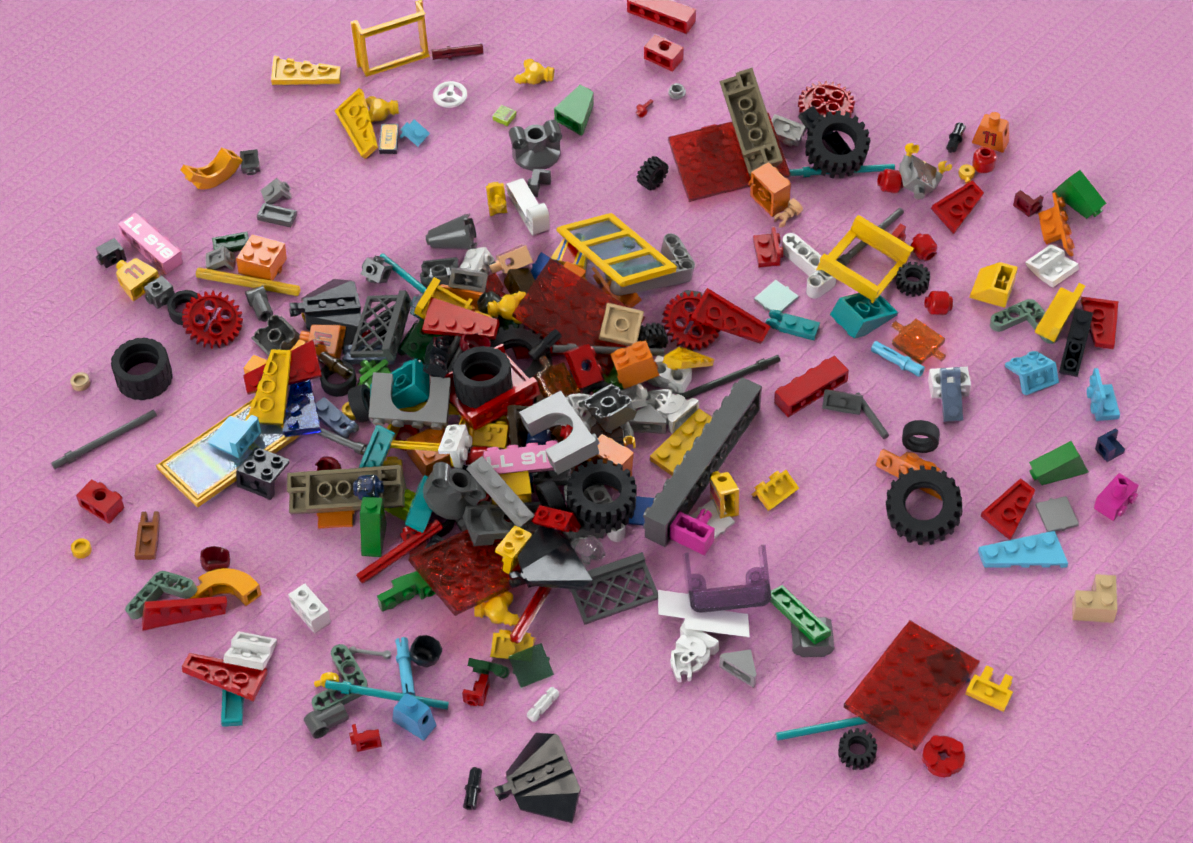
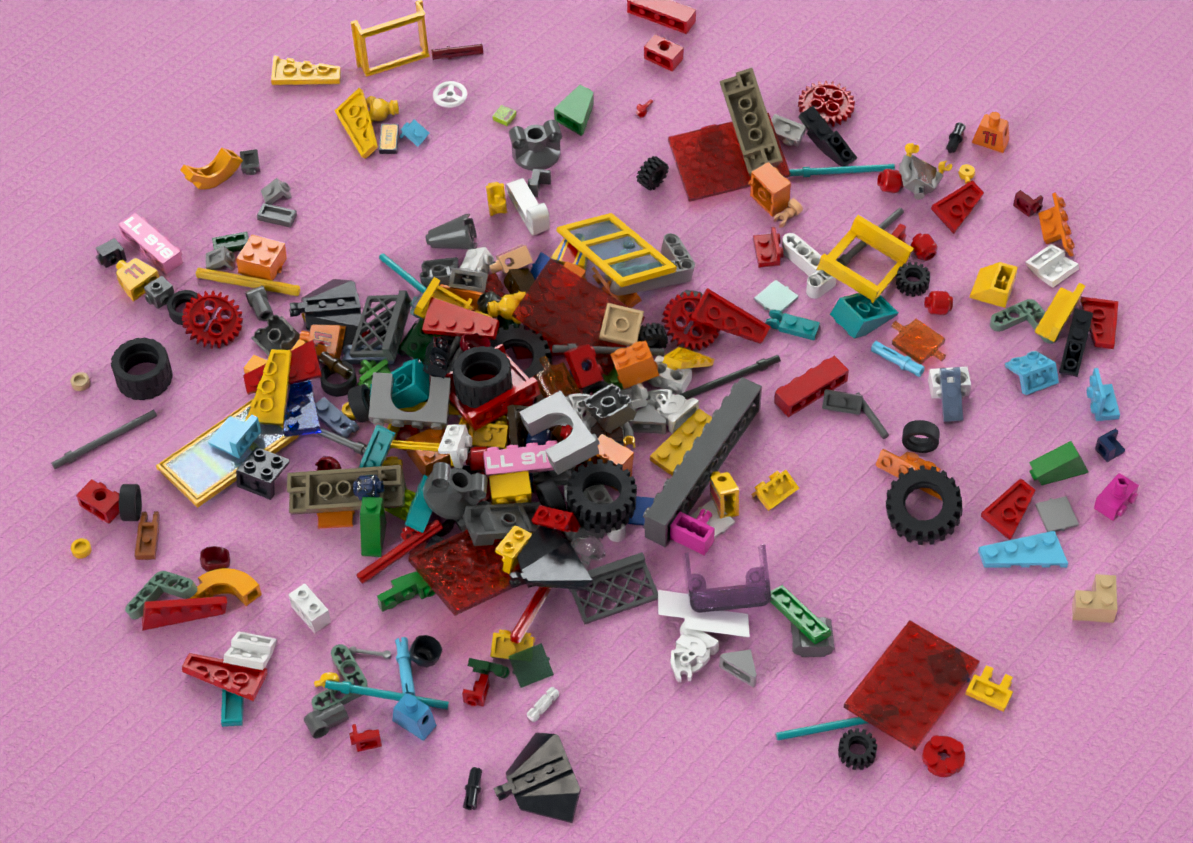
dark grey brick [361,255,393,283] -> none
light grey plate [467,456,535,527] -> none
yellow animal [474,591,520,627] -> none
yellow animal [514,59,555,85] -> none
black axle [528,329,562,362] -> none
light grey plate [668,83,686,99] -> none
black tyre [805,111,871,179] -> none
red head [972,147,996,173] -> none
green slope [1052,170,1107,219] -> none
none -> black tyre [119,484,142,521]

